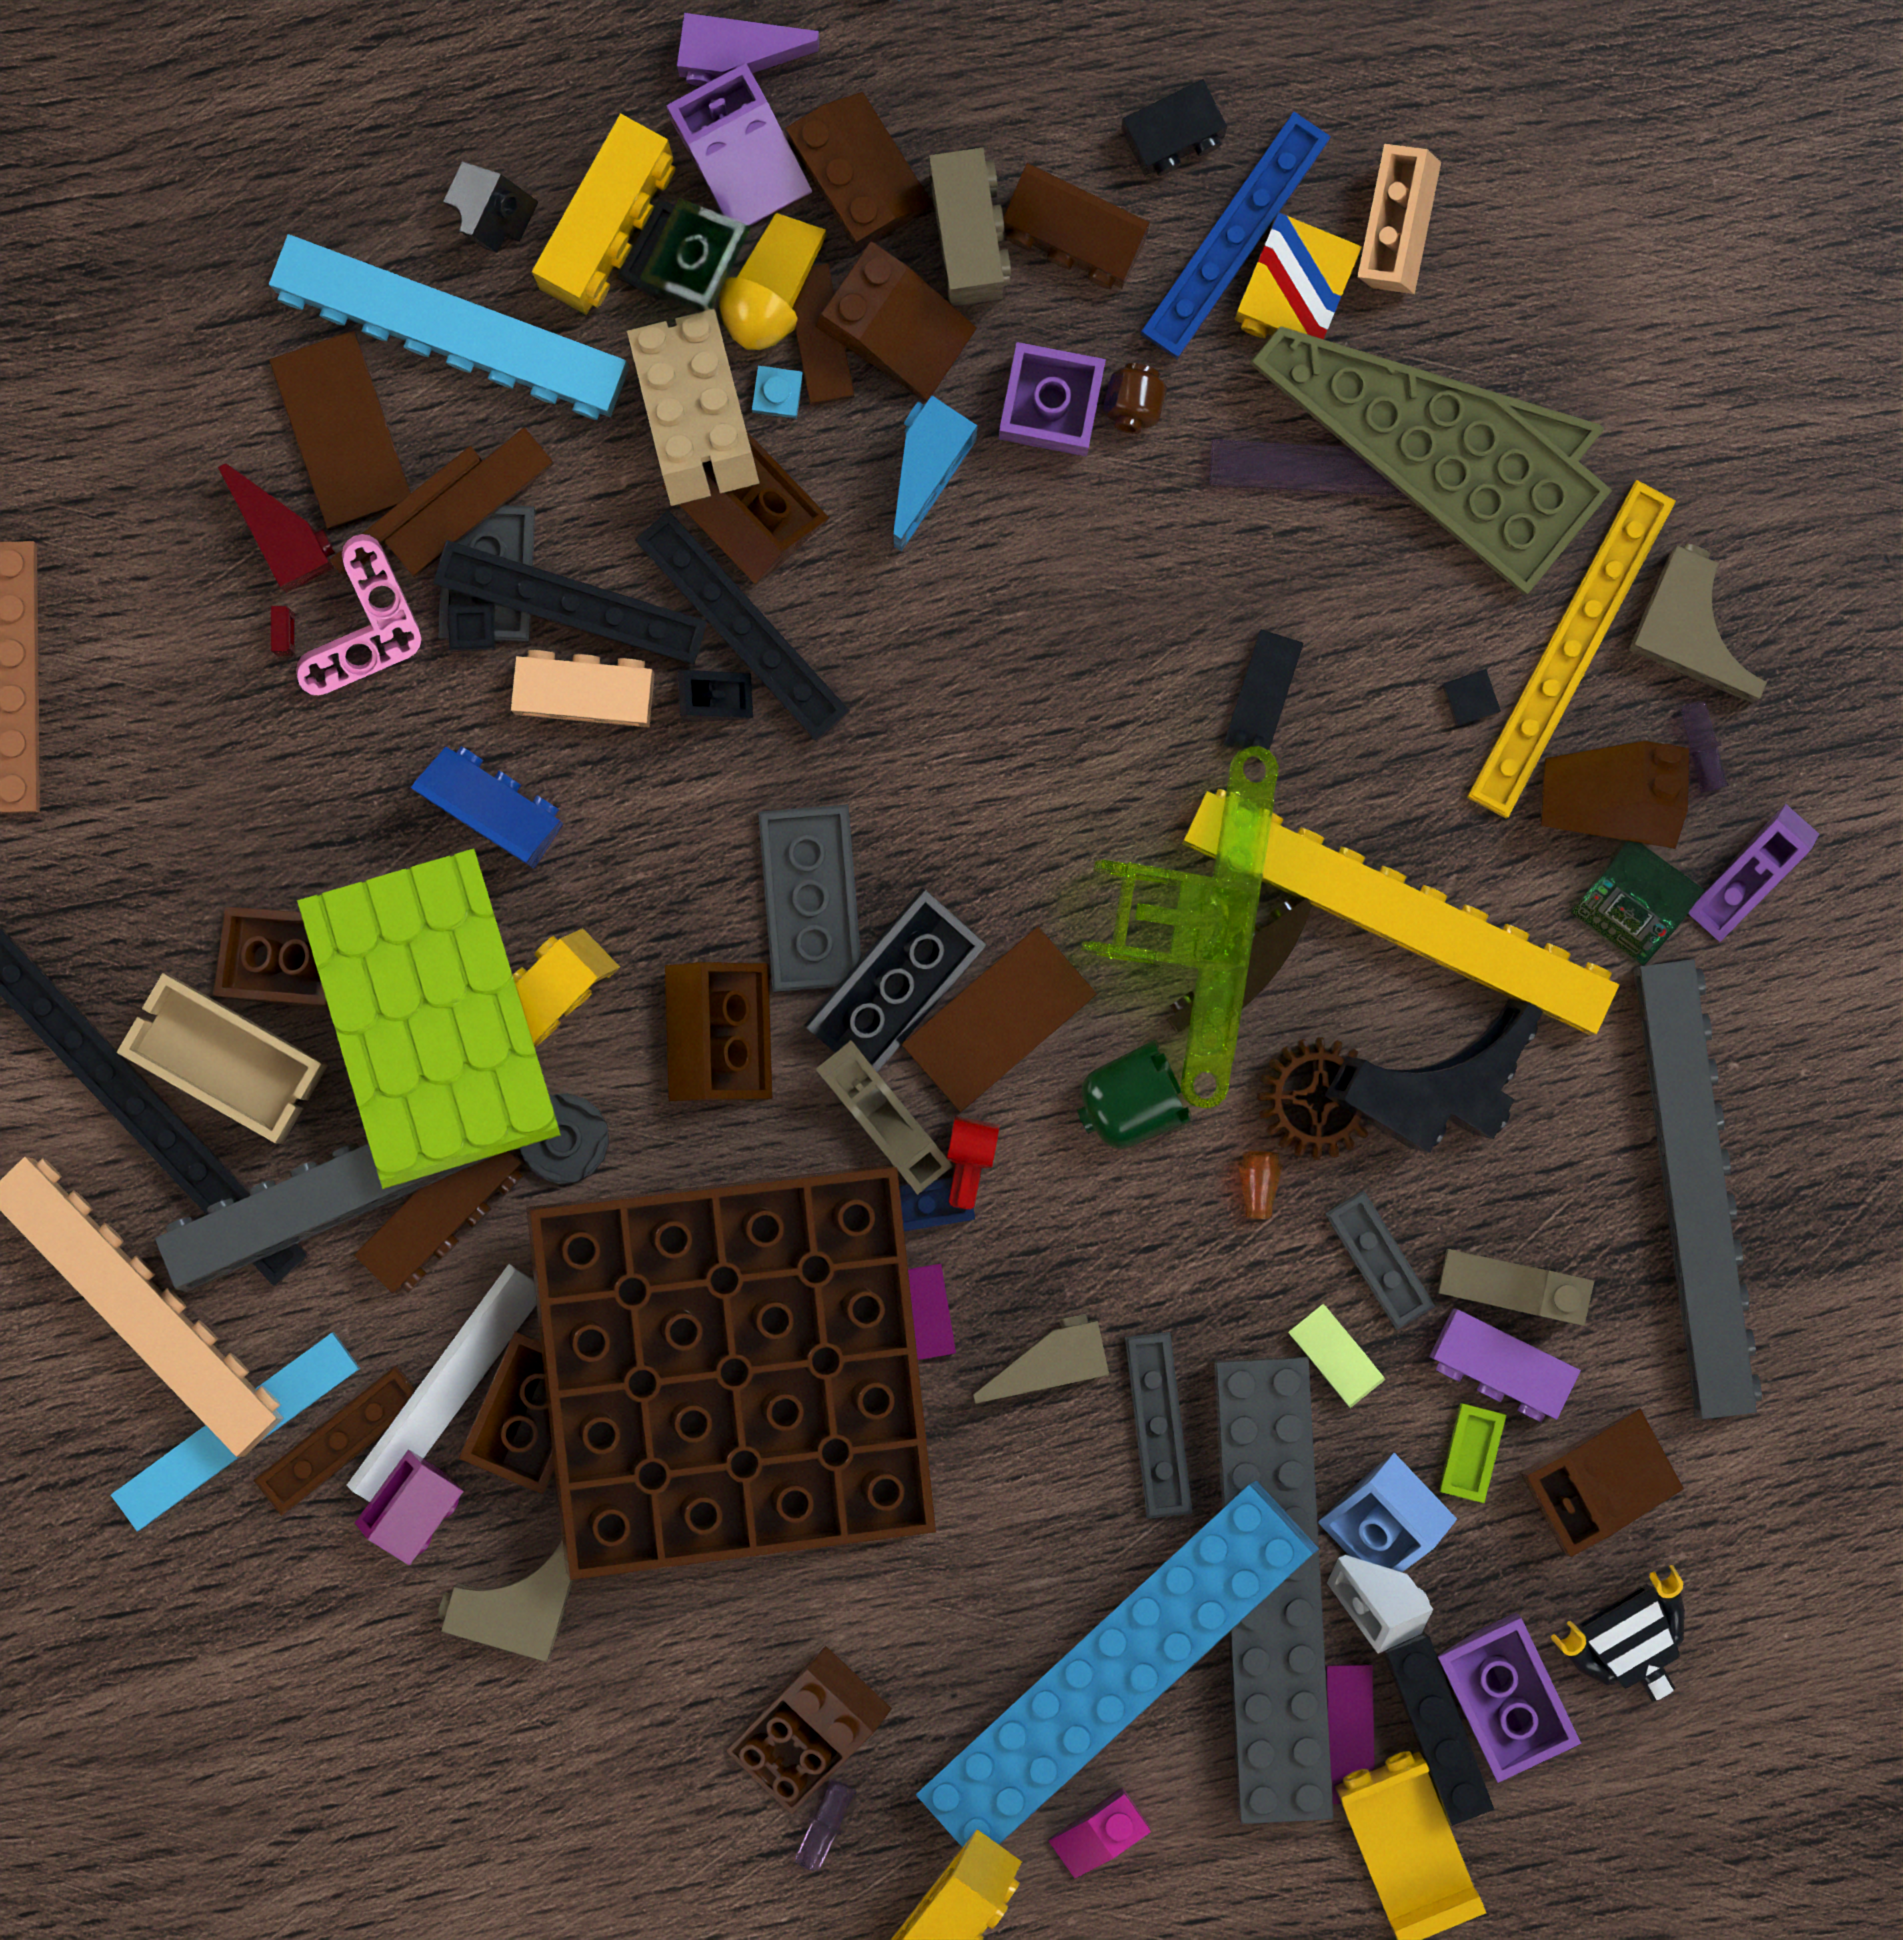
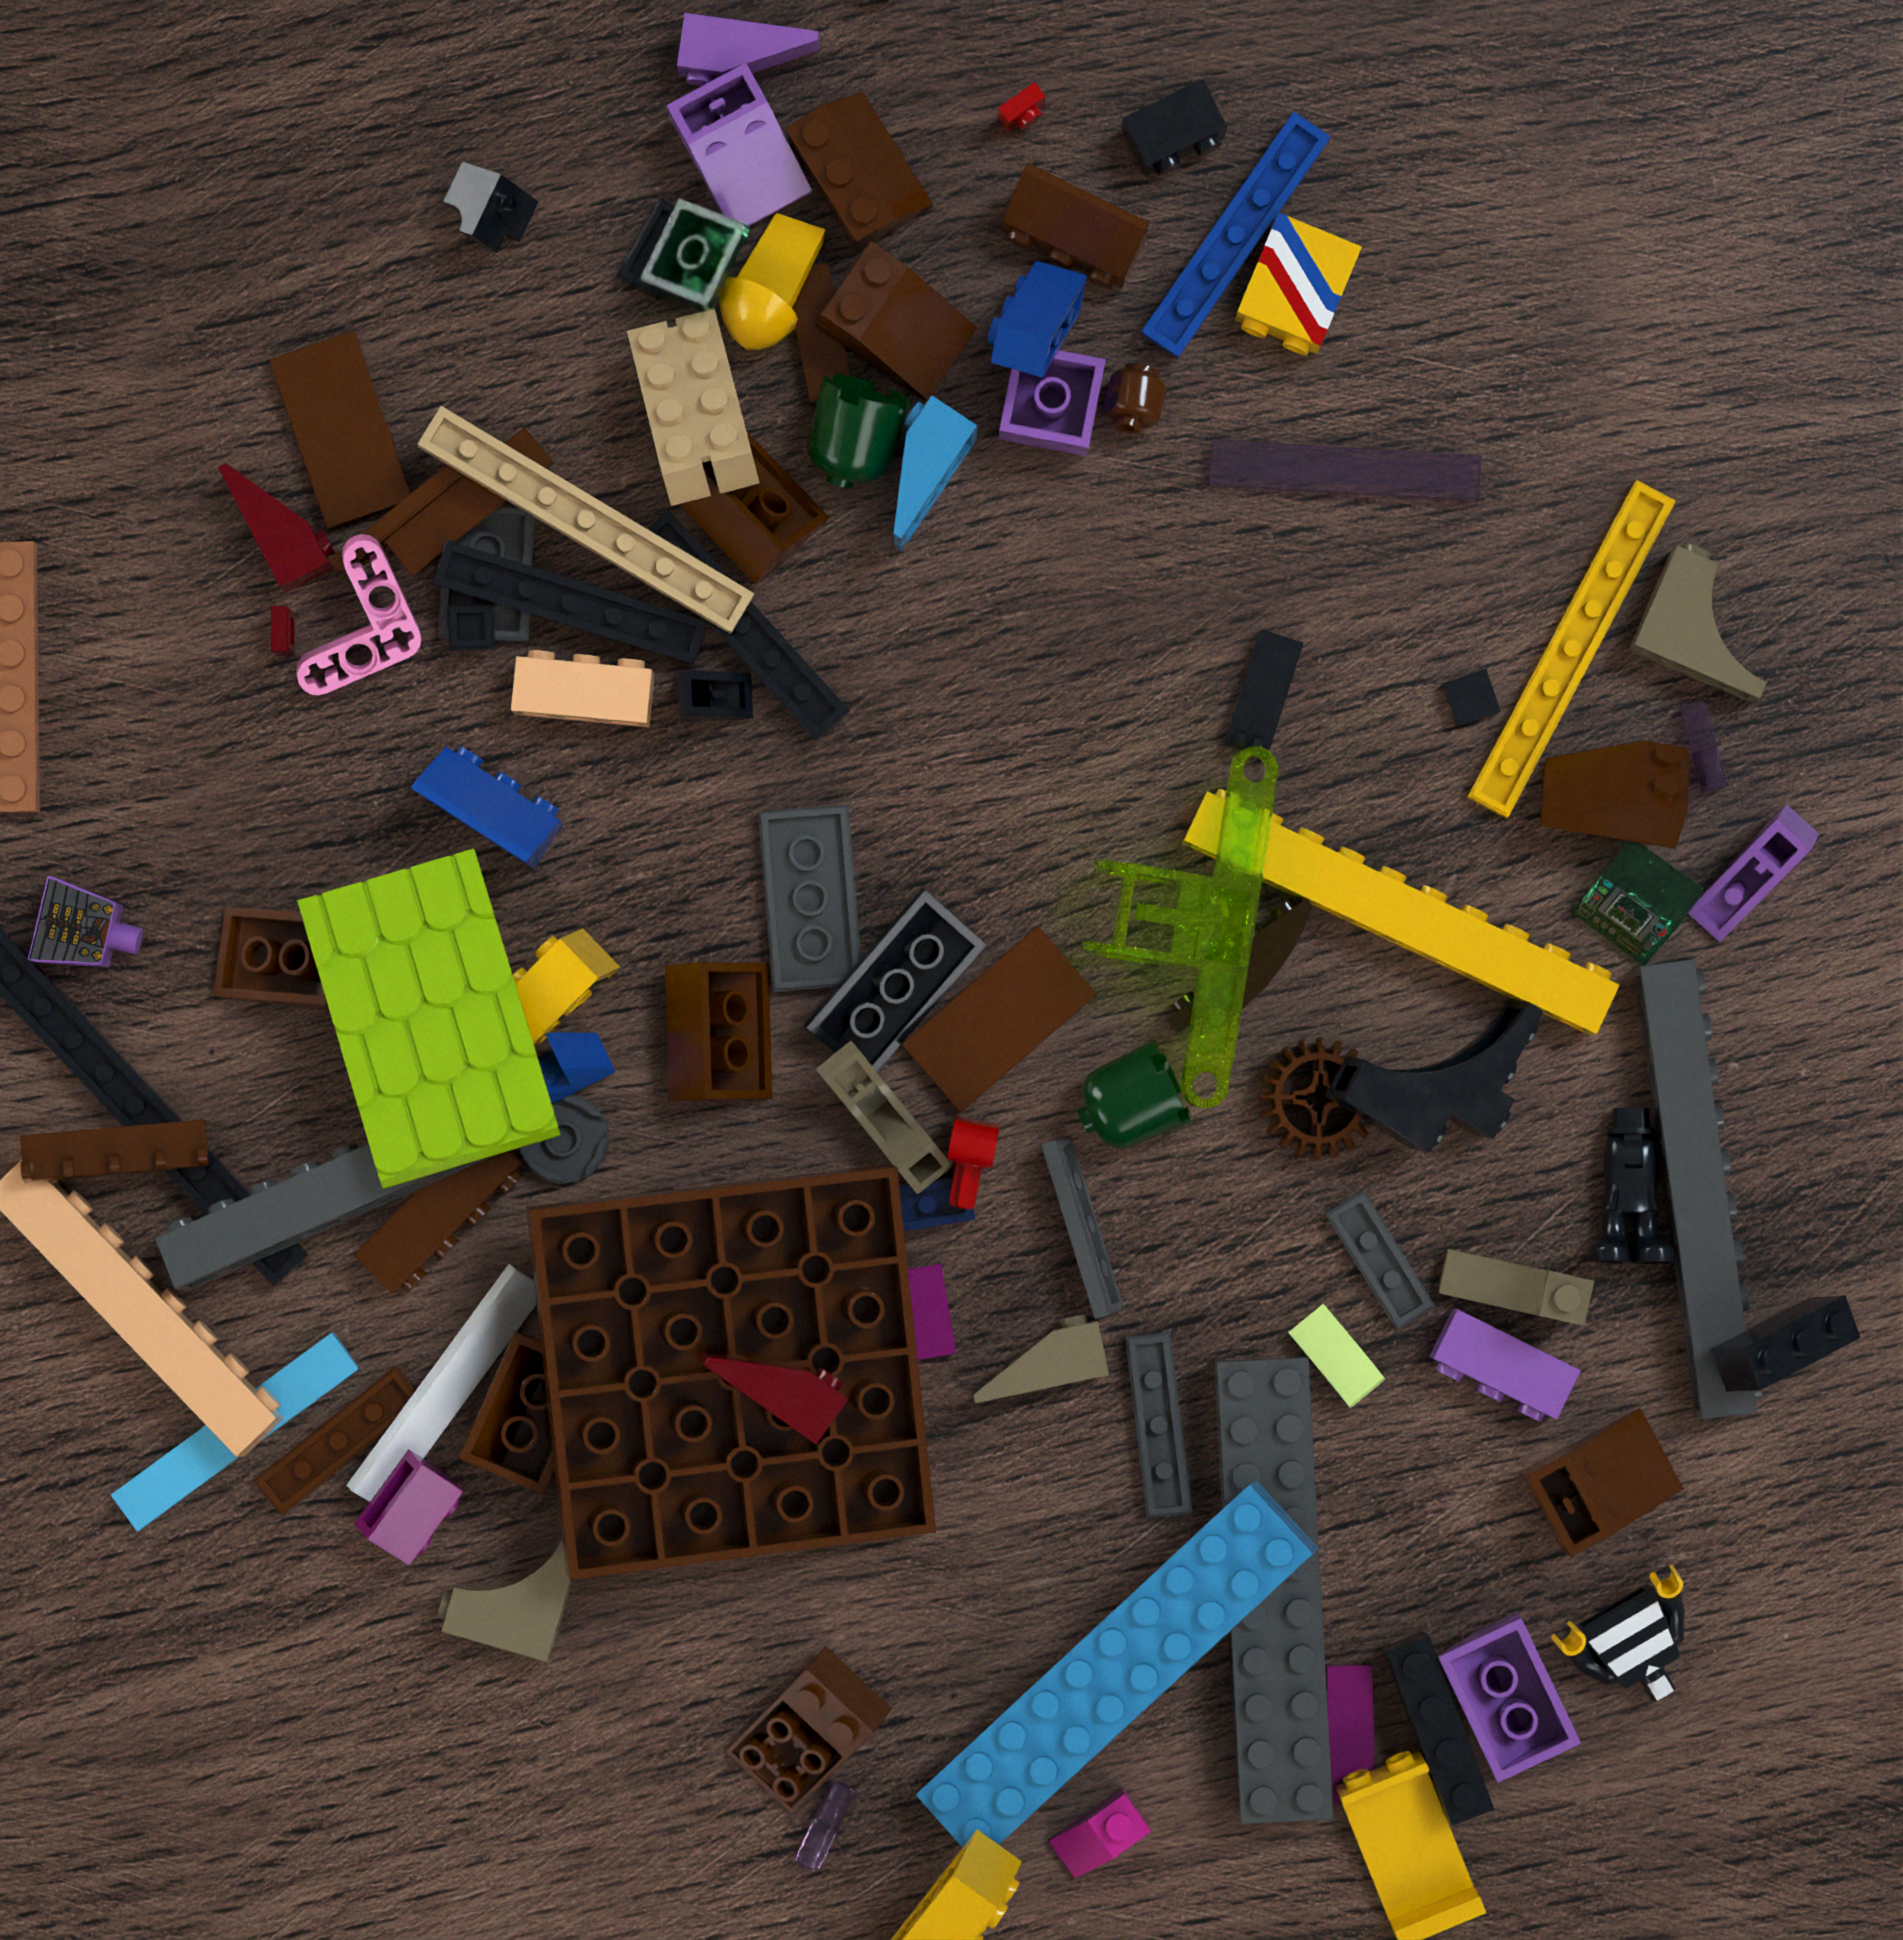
tan piece [116,973,328,1144] -> none
medium azure brick [269,234,630,420] -> none
yellow brick [532,113,676,315] -> none
medium azure plate [752,366,803,419] -> none
dark tan brick [929,147,1011,307] -> none
clear orange cone [1238,1151,1283,1219] -> none
olive wing [1250,326,1612,595] -> none
light blue slope [1318,1453,1457,1572] -> none
white slope [1327,1555,1433,1654] -> none
light nougat brick [1358,144,1441,294] -> none
lime tile [1438,1403,1506,1503] -> none
none -> reddish brown hinge [20,1119,209,1183]
none -> torso [28,876,143,967]
none -> tan plate [417,406,755,634]
none -> blue slope [537,1032,616,1104]
none -> dark red slope [698,1353,848,1444]
none -> dark green cylinder [807,374,911,488]
none -> blue brick [988,261,1087,378]
none -> red plate [998,82,1045,132]
none -> dark grey tile [1041,1136,1124,1319]
none -> black piece [1589,1108,1675,1264]
none -> black brick [1711,1295,1861,1392]

